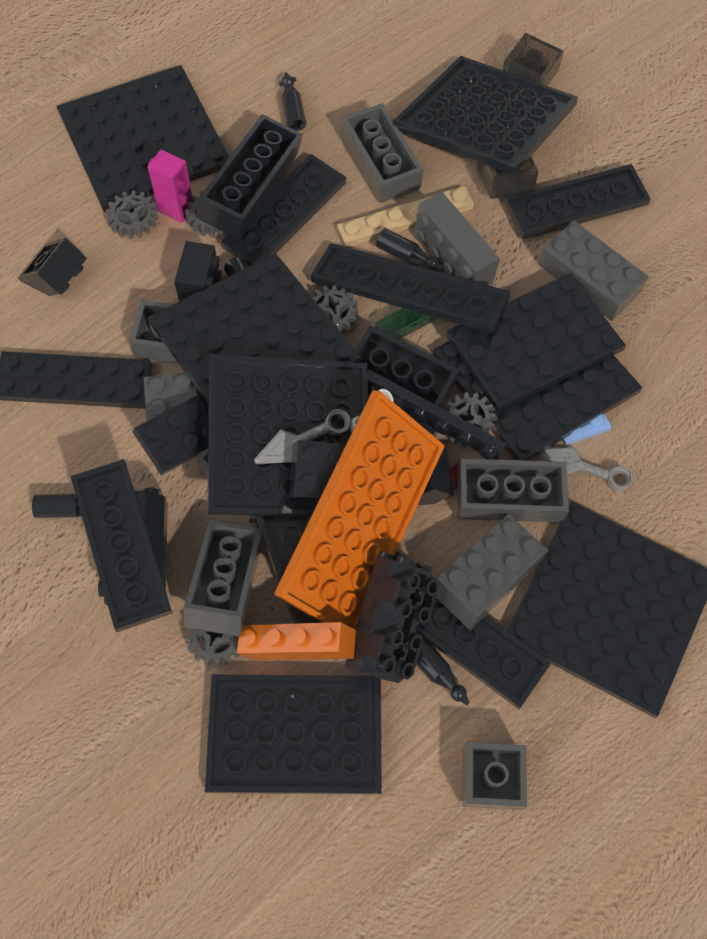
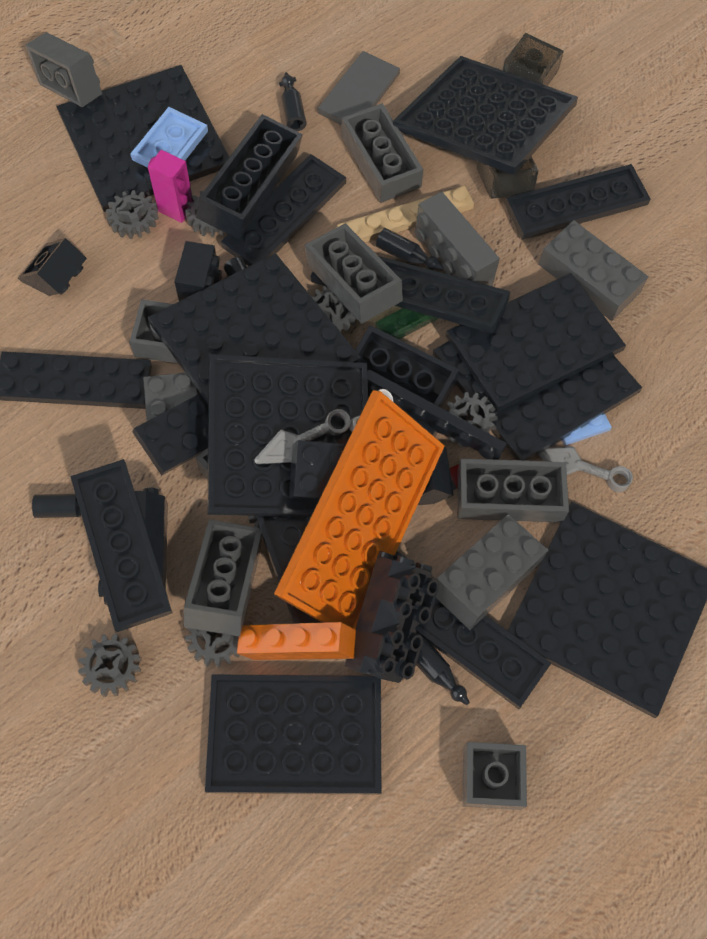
none -> dark grey brick [26,32,102,107]
none -> dark grey gear [78,634,142,697]
none -> light blue plate [131,107,208,168]
none -> dark grey brick [305,223,403,324]
none -> dark grey tile [318,51,400,125]

